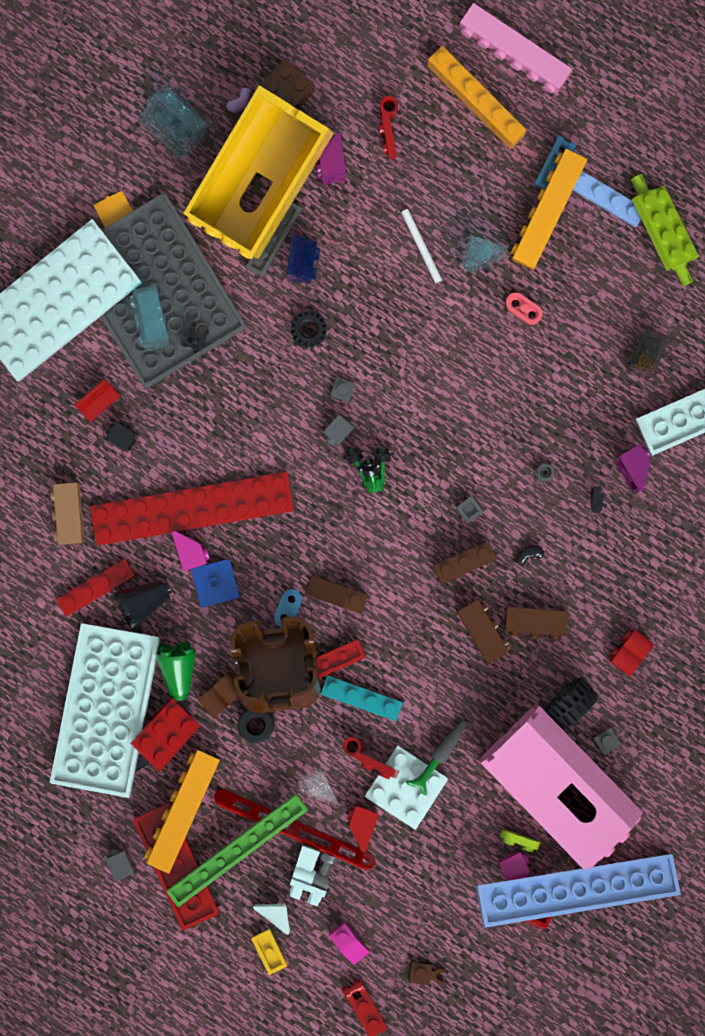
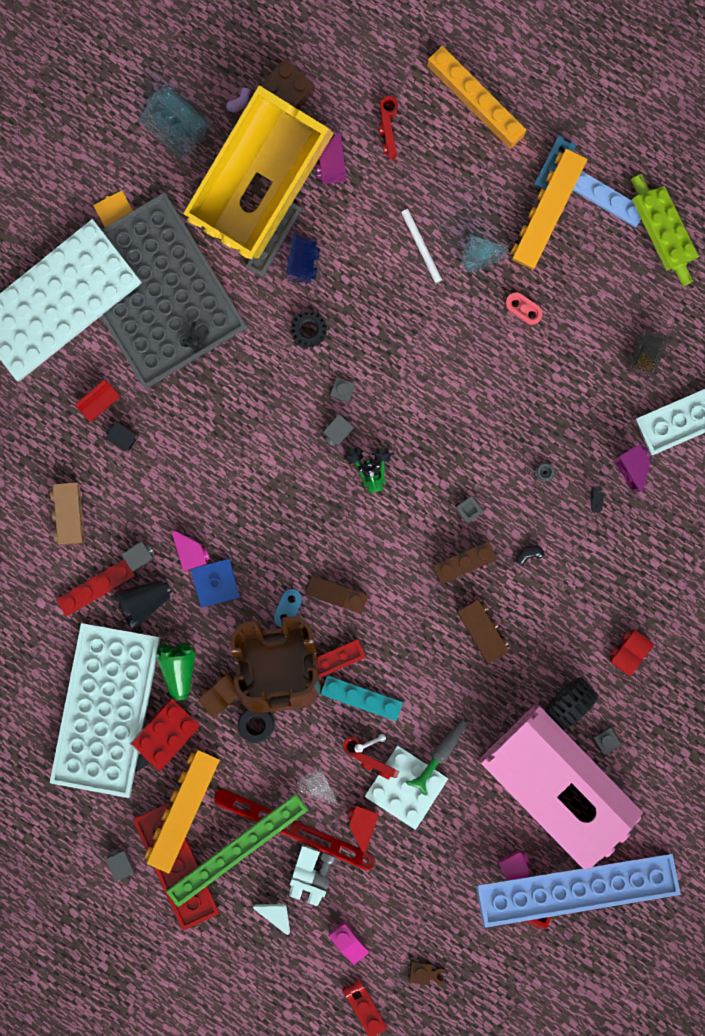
red plate [90,472,294,546] -> none
clear light blue wedge [130,285,171,352] -> none
yellow plate [251,928,288,975] -> none
bright pink brick [459,3,572,94] -> none
lime plate [500,829,541,852] -> none
reddish brown brick [504,607,568,639] -> none
none -> dark grey brick [121,541,155,572]
none -> white hinge [355,734,386,752]

